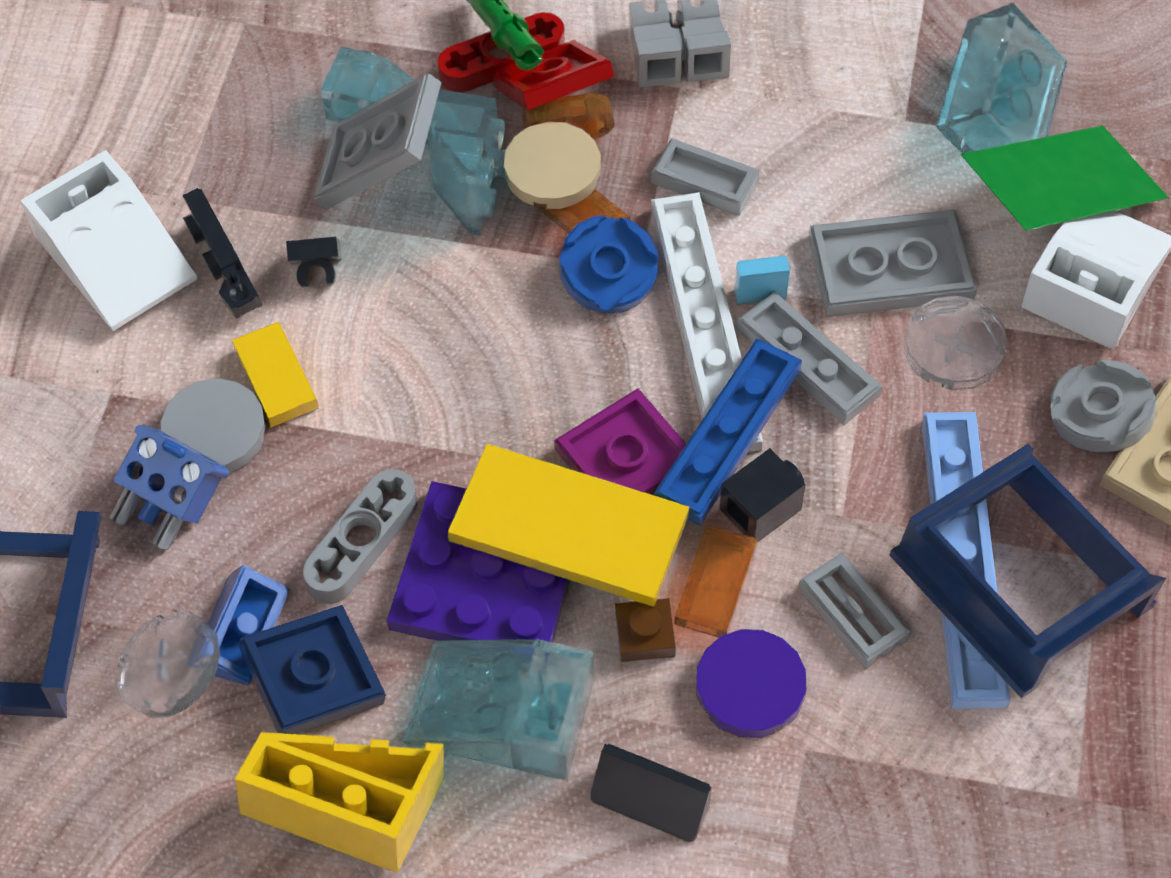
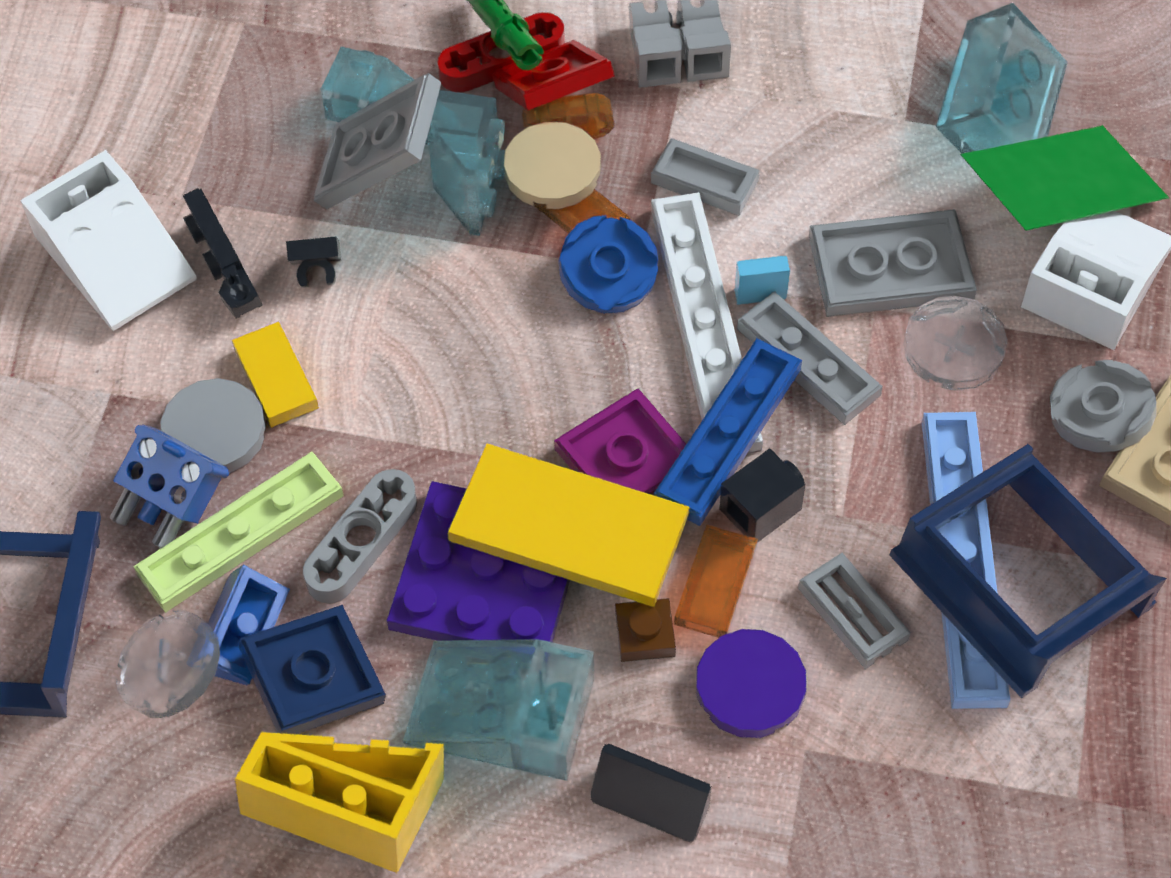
none -> yellowish green tile [133,452,344,613]

